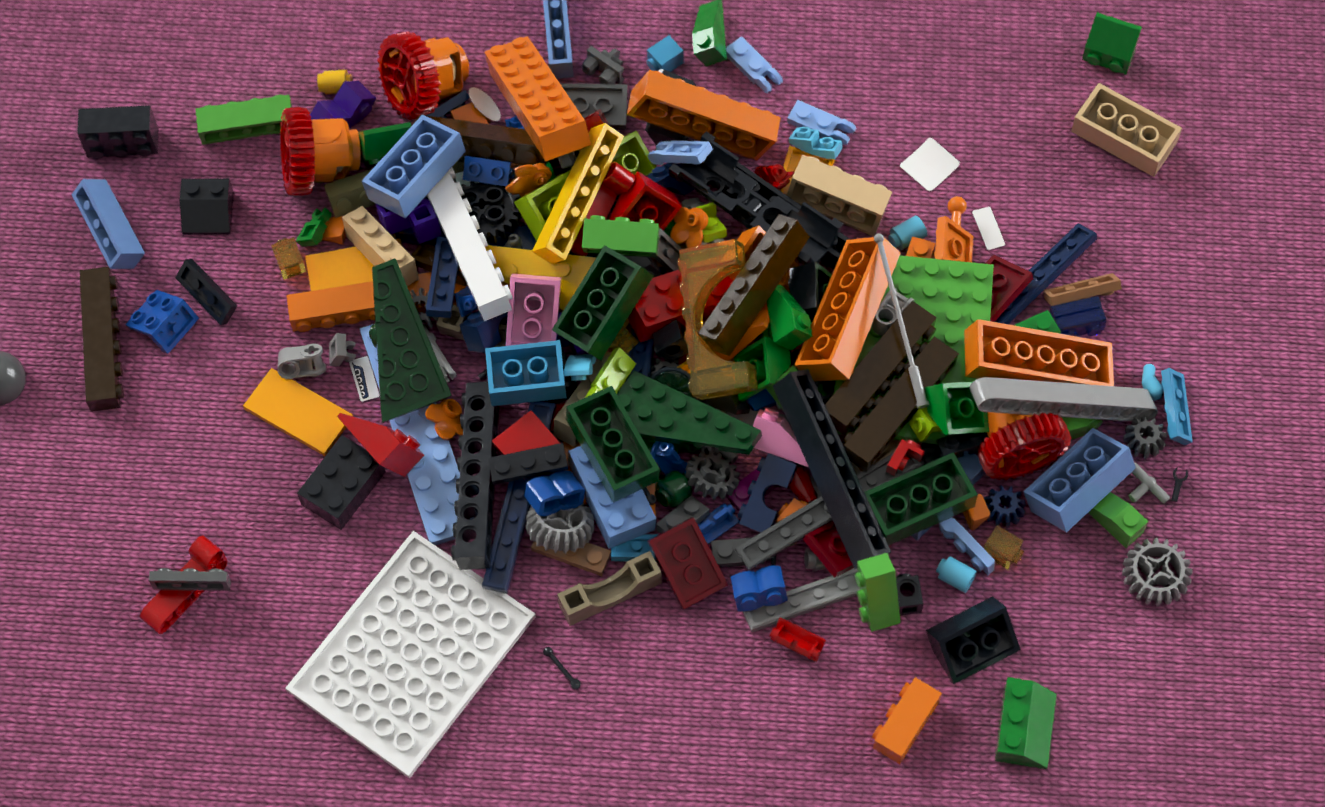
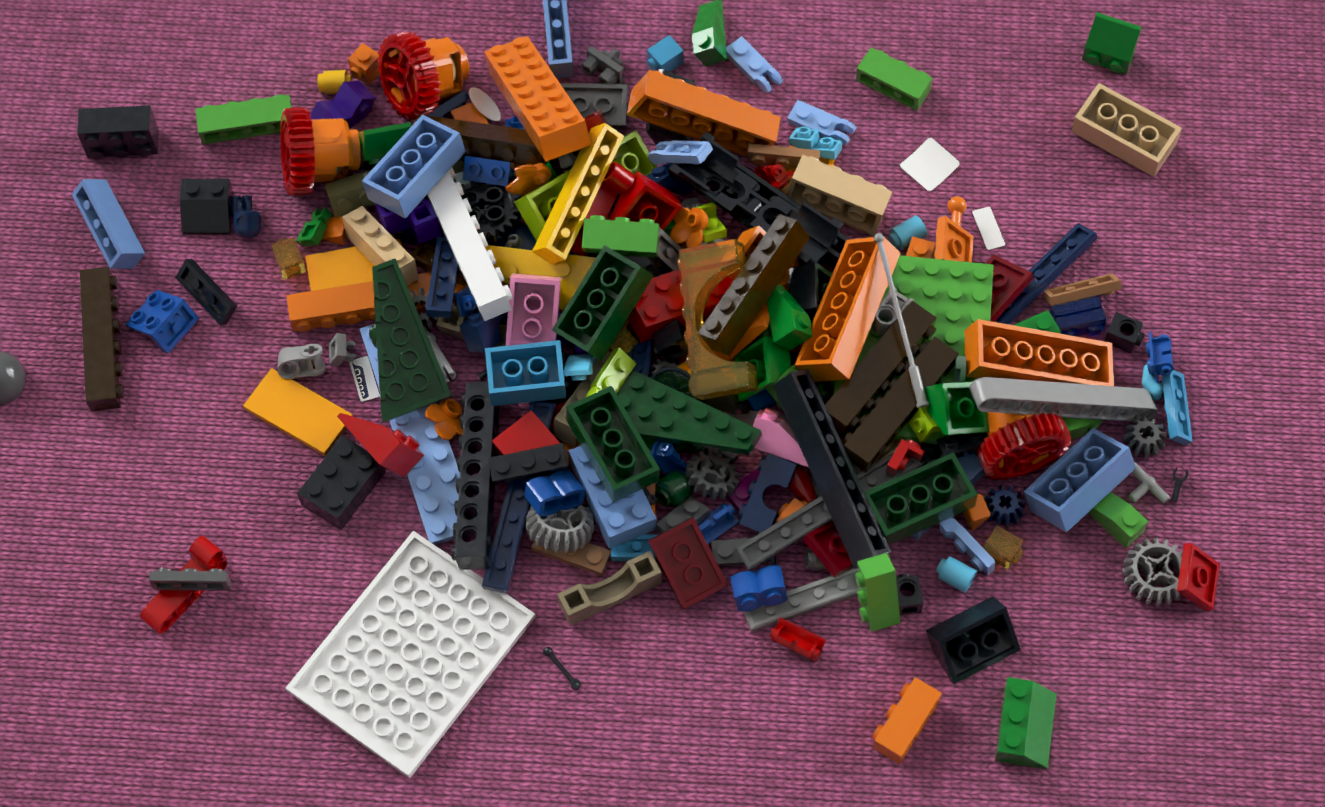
none -> dark blue piece [230,195,261,239]
none -> orange brick [348,43,380,85]
none -> medium nougat plate [746,143,820,168]
none -> bright green brick [856,48,932,111]
none -> sand green tile [953,356,966,383]
none -> black brick [1104,312,1145,353]
none -> blue hinge [1145,331,1174,383]
none -> red tile [1177,543,1220,611]

